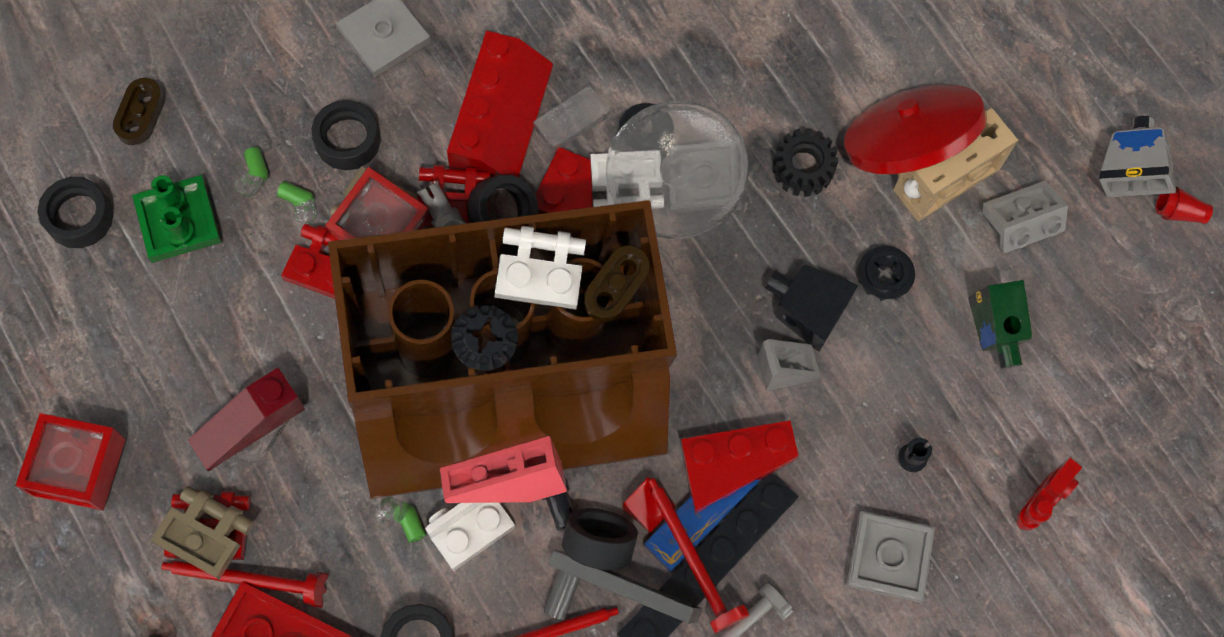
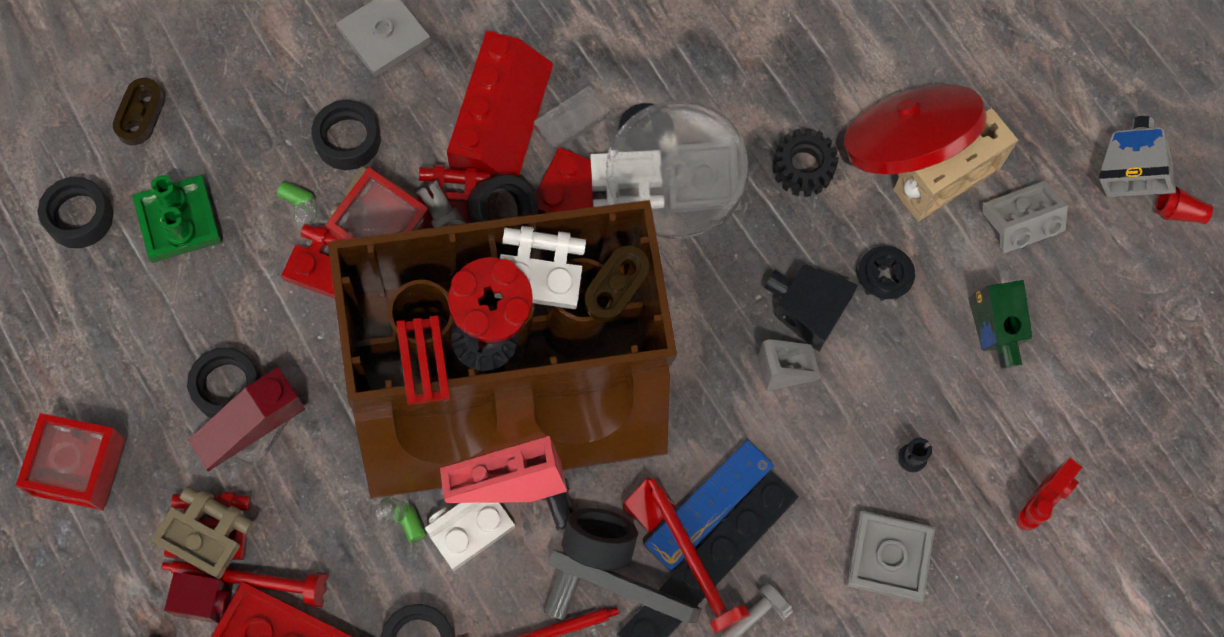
arm [234,147,269,197] -> none
red wing [681,420,799,514] -> none
none -> dark red brick [164,572,230,623]
none -> black tyre [187,348,261,418]
none -> red tile [396,316,450,406]
none -> red plate [448,257,533,343]

